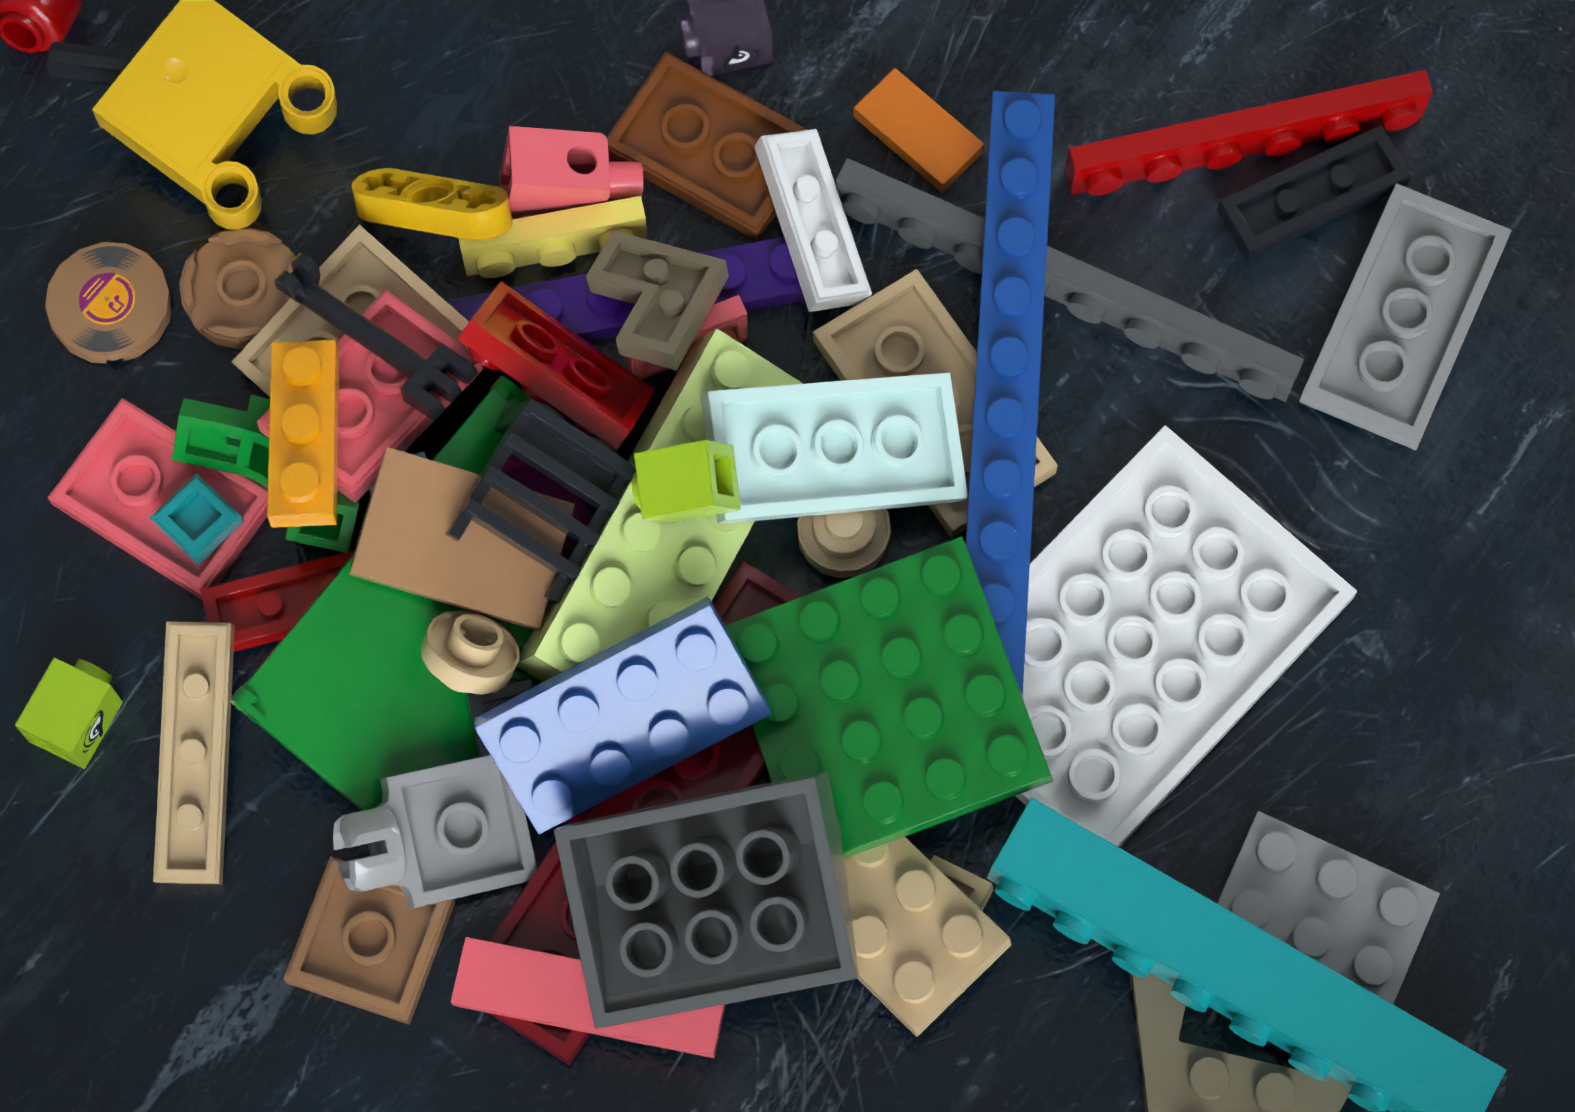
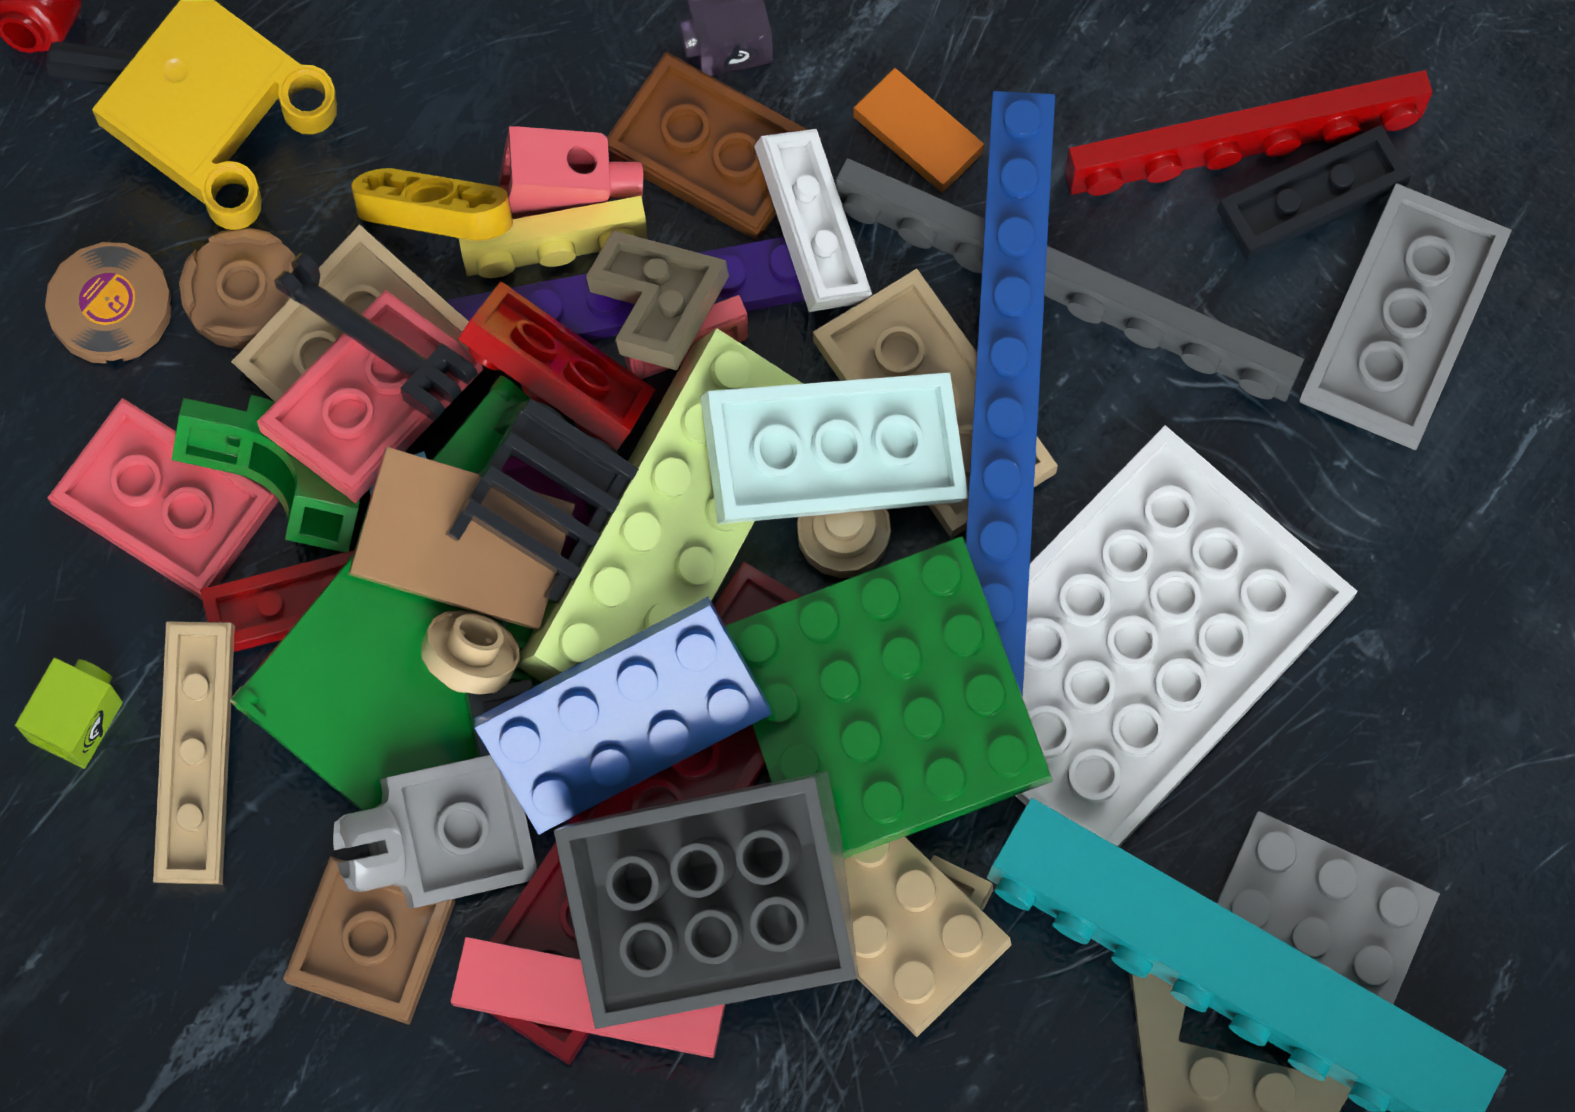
teal tile [150,474,244,566] -> none
light orange plate [267,340,339,528] -> none
lime brick [632,440,741,523] -> none

